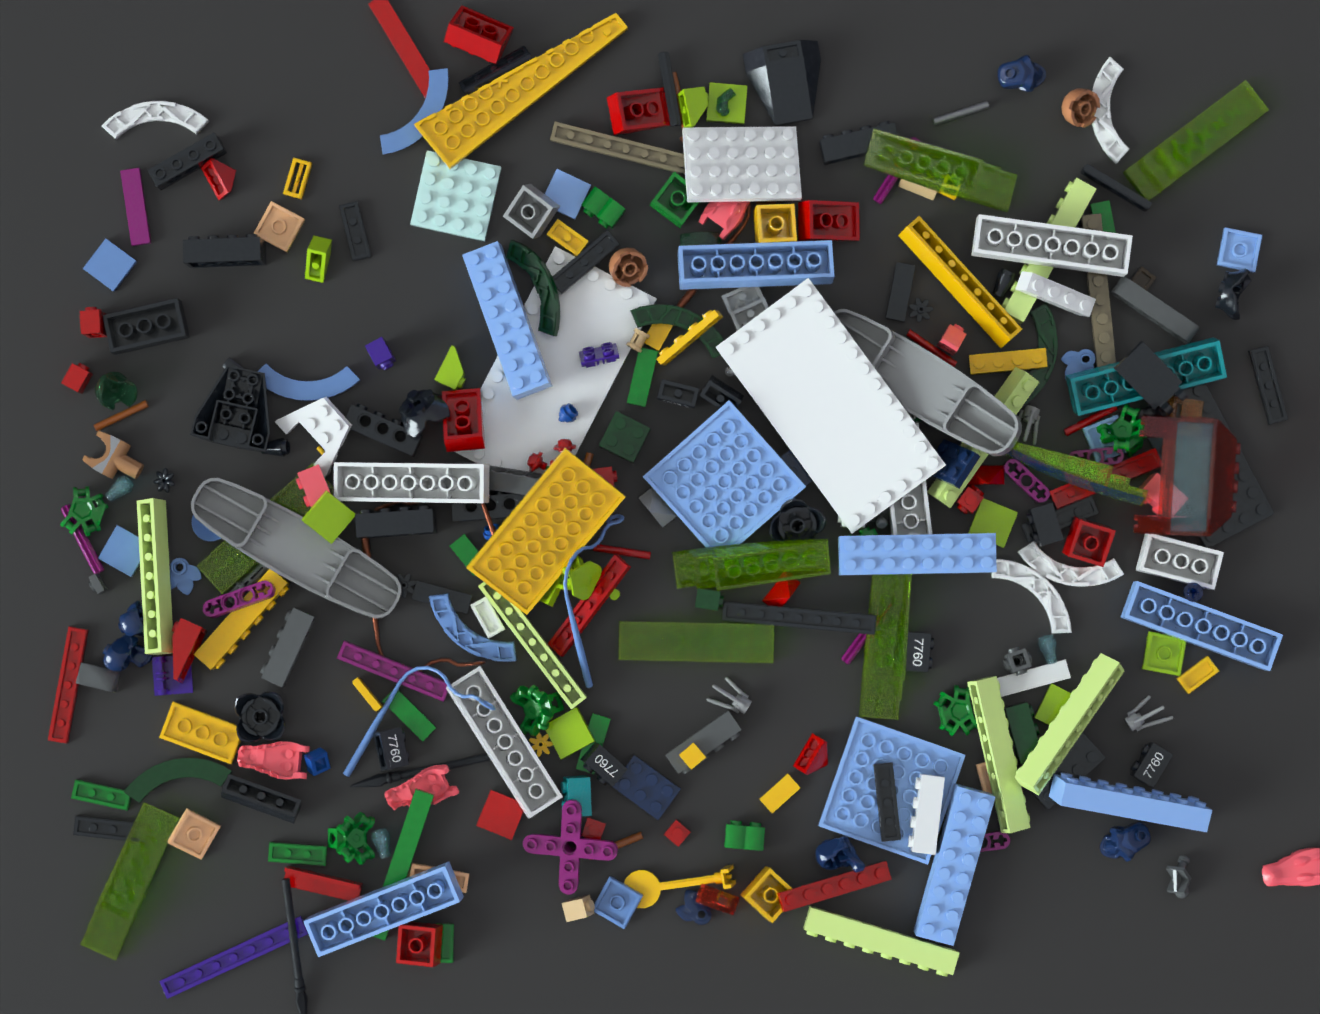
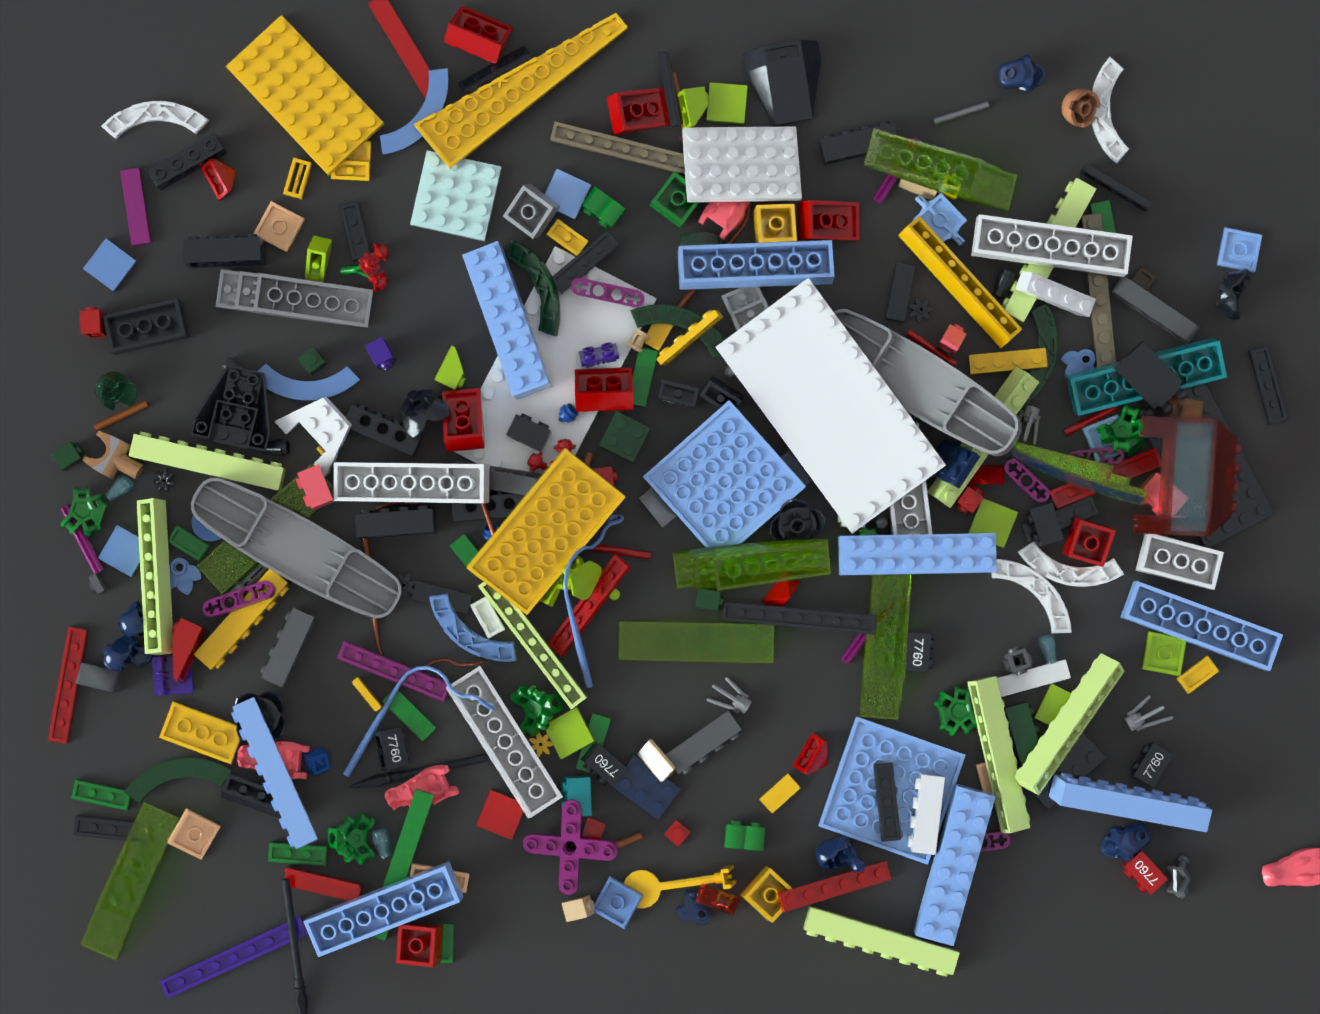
red brick [61,362,93,394] -> none
lime tile [301,490,356,544] -> none
nougat cylinder [609,247,648,287] -> none
yellow tile [679,742,706,770] -> none
clear green arm [716,88,736,116] -> none
clear neon green slope [1123,80,1269,200] -> none
clear blue cone [1184,583,1203,602] -> none
none -> dark green brick [51,442,84,471]
none -> yellowish green brick [129,432,286,491]
none -> green tile [168,525,210,561]
none -> light grey slope [215,269,373,328]
none -> yellow plate [226,15,384,176]
none -> light blue brick [231,697,319,849]
none -> dark green brick [298,347,327,376]
none -> yellow slope [331,140,372,181]
none -> red plant [341,243,390,292]
none -> black brick [506,413,552,452]
none -> magenta beam [571,278,644,307]
none -> red slope [575,367,634,412]
none -> slope [638,739,675,782]
none -> light blue plate [913,193,967,246]
none -> red brick [1121,850,1168,895]

